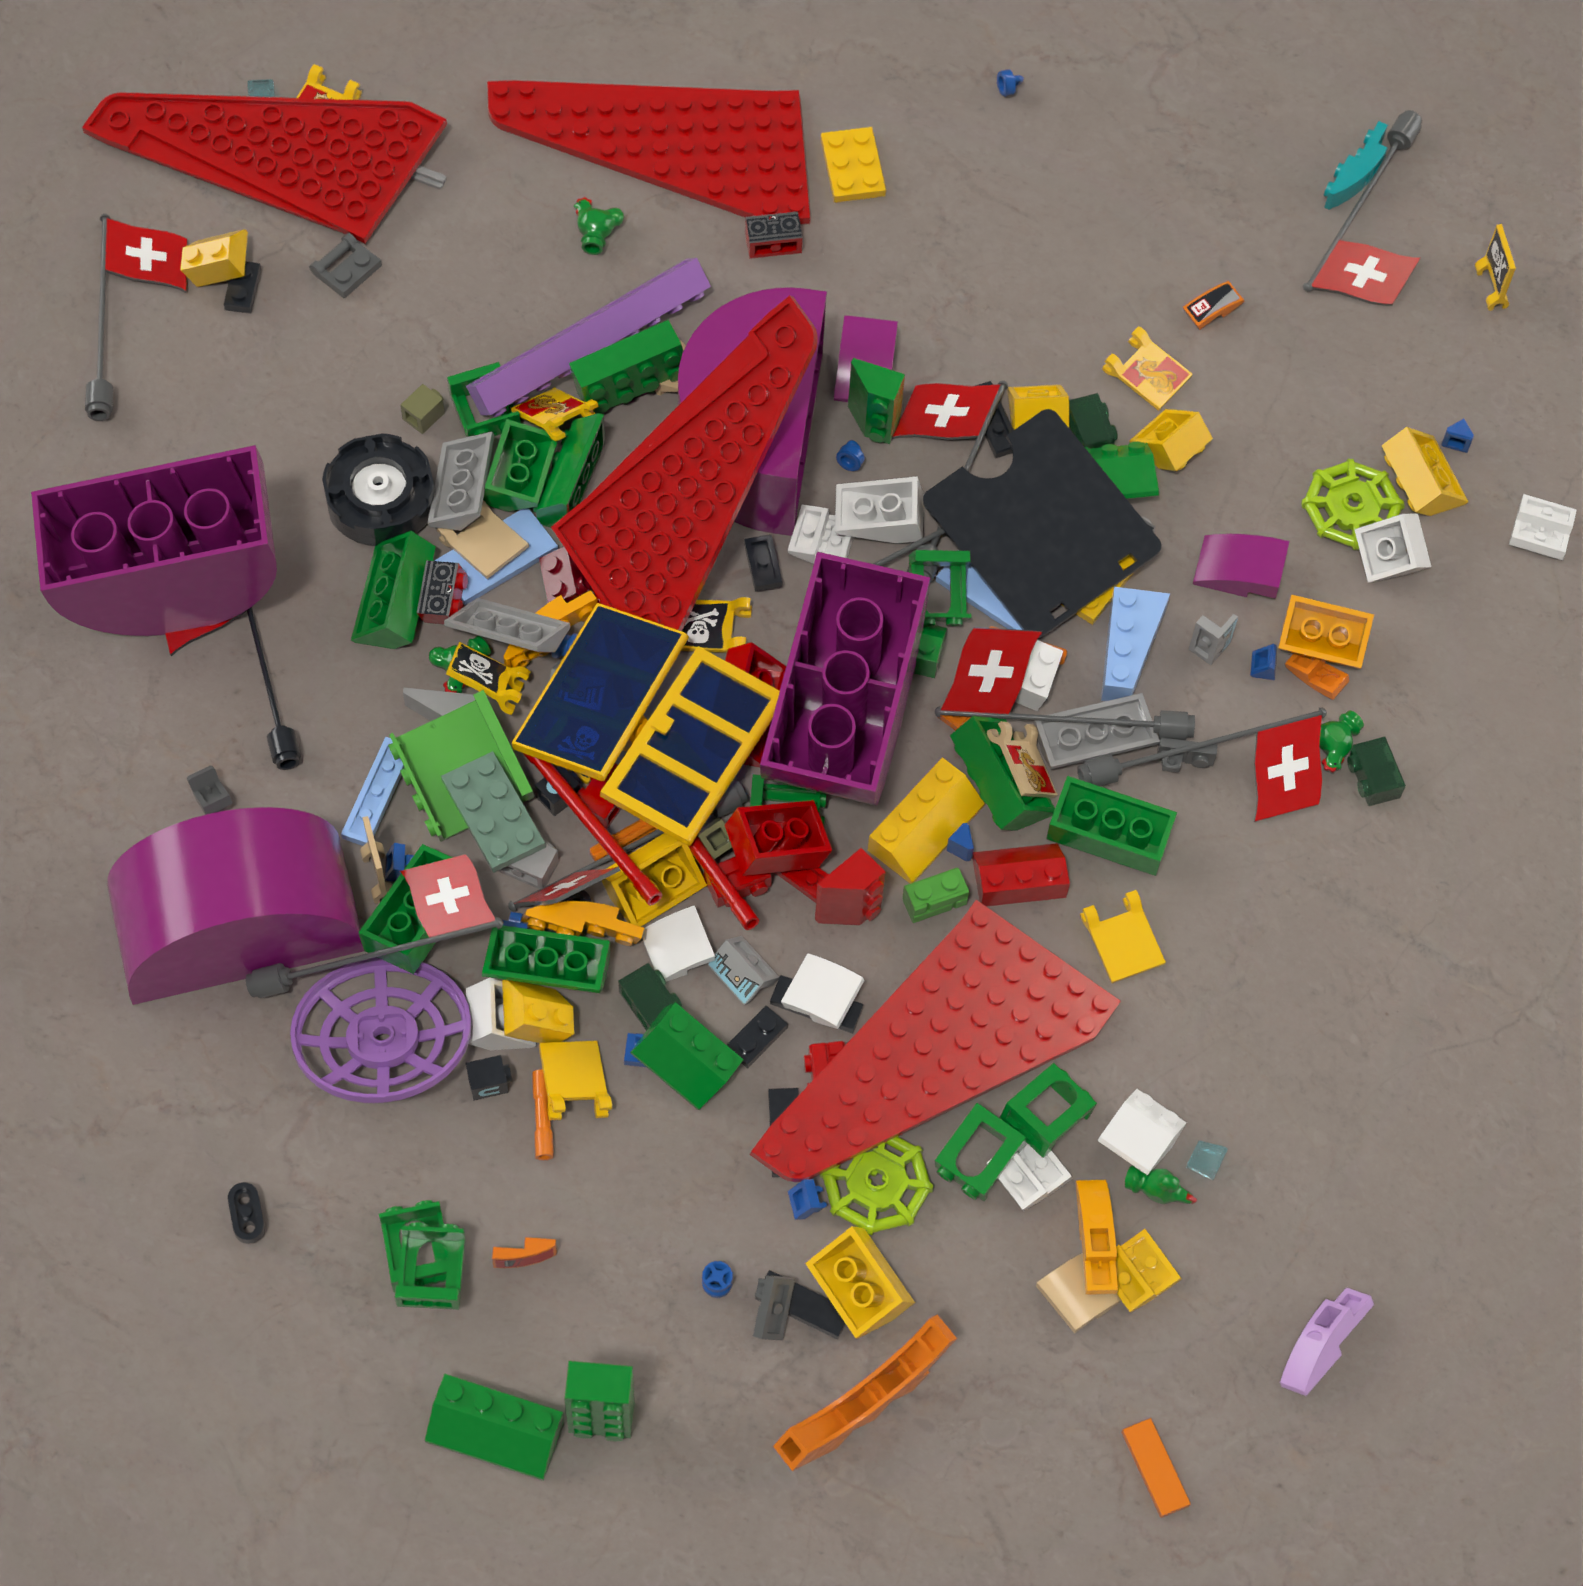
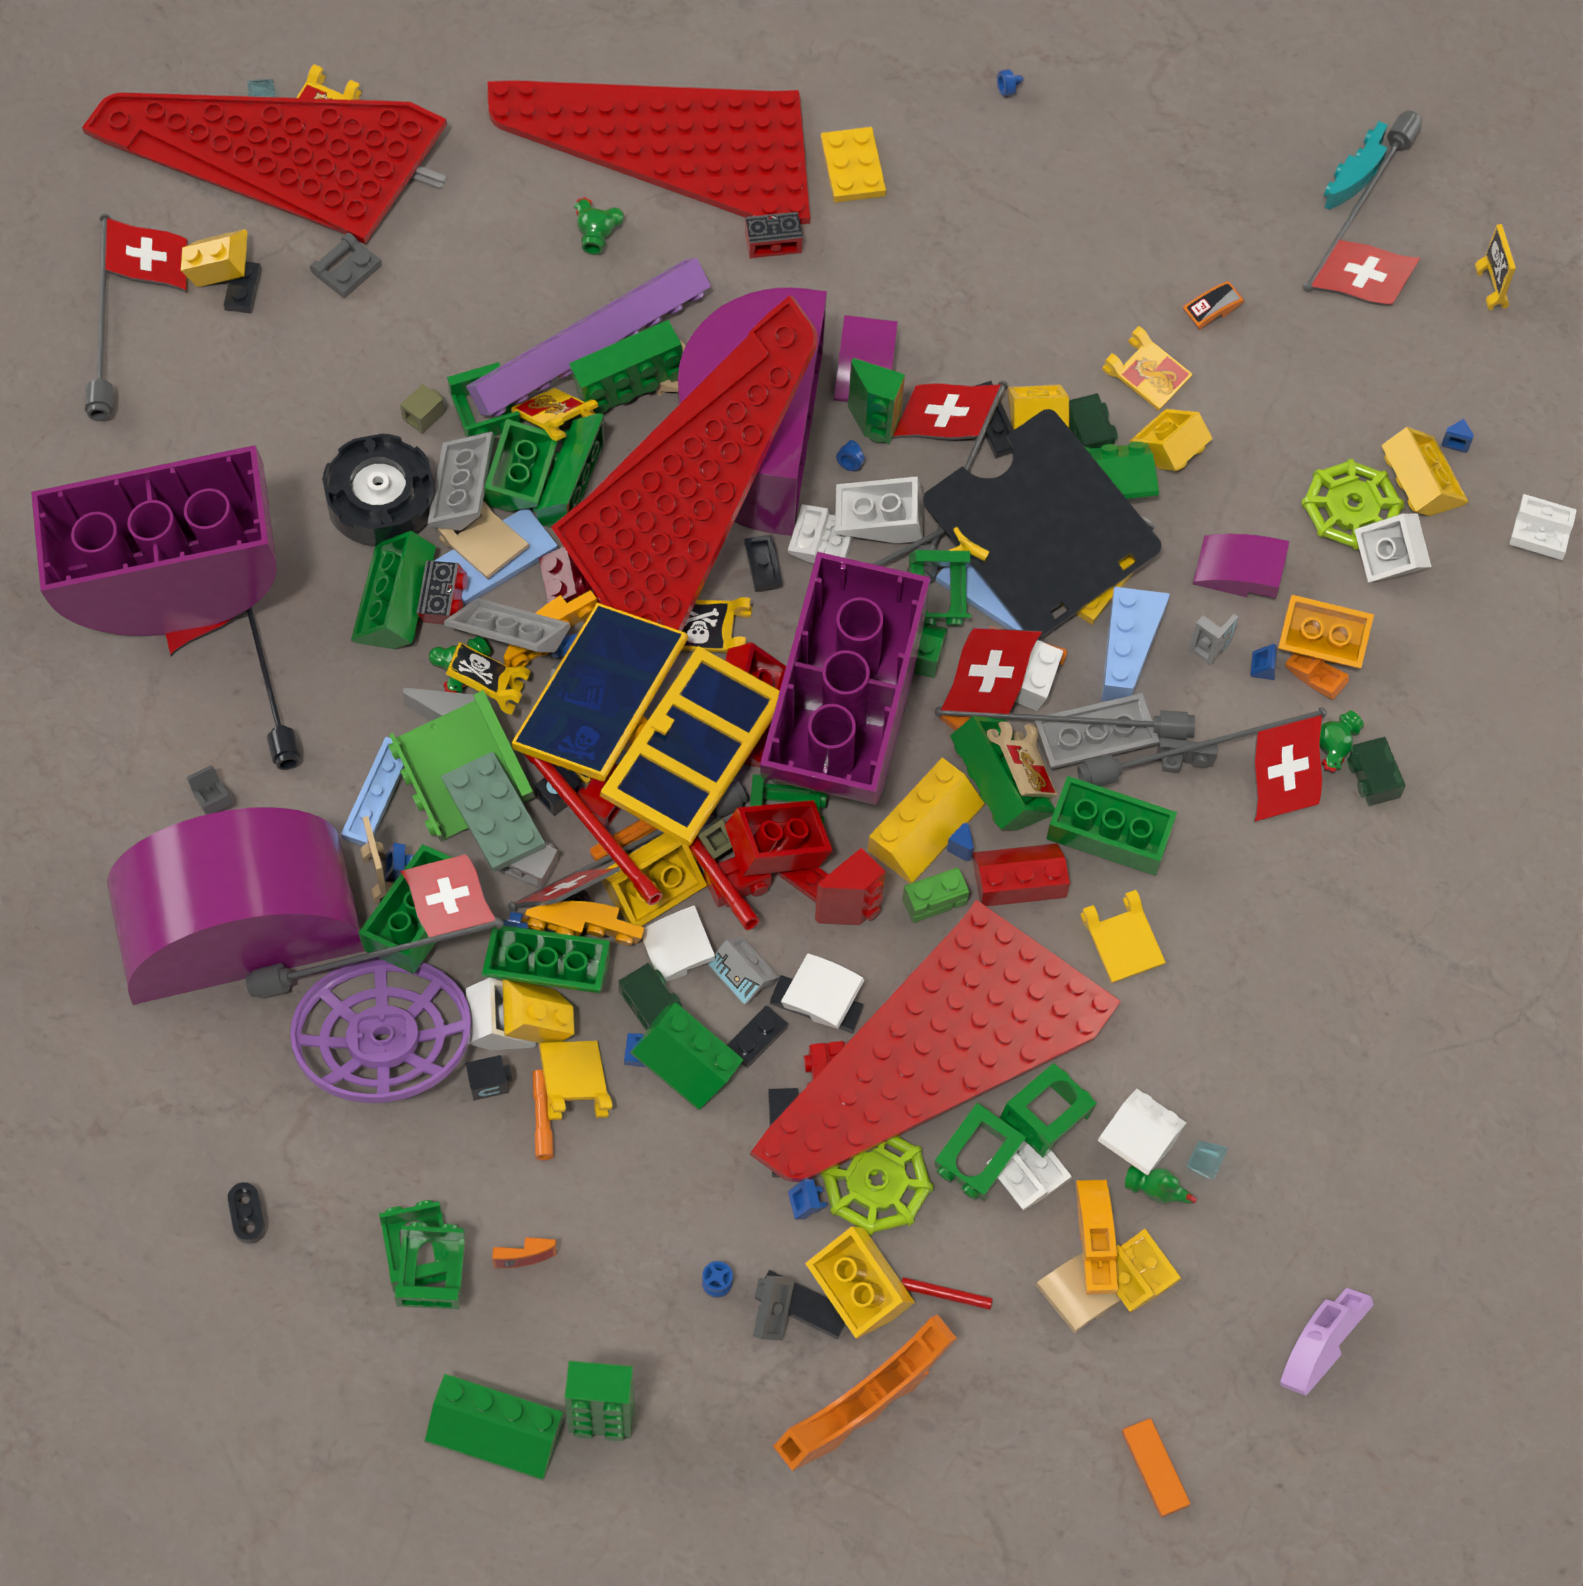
none -> red bar [902,1277,993,1310]
none -> yellow bar [949,527,989,561]

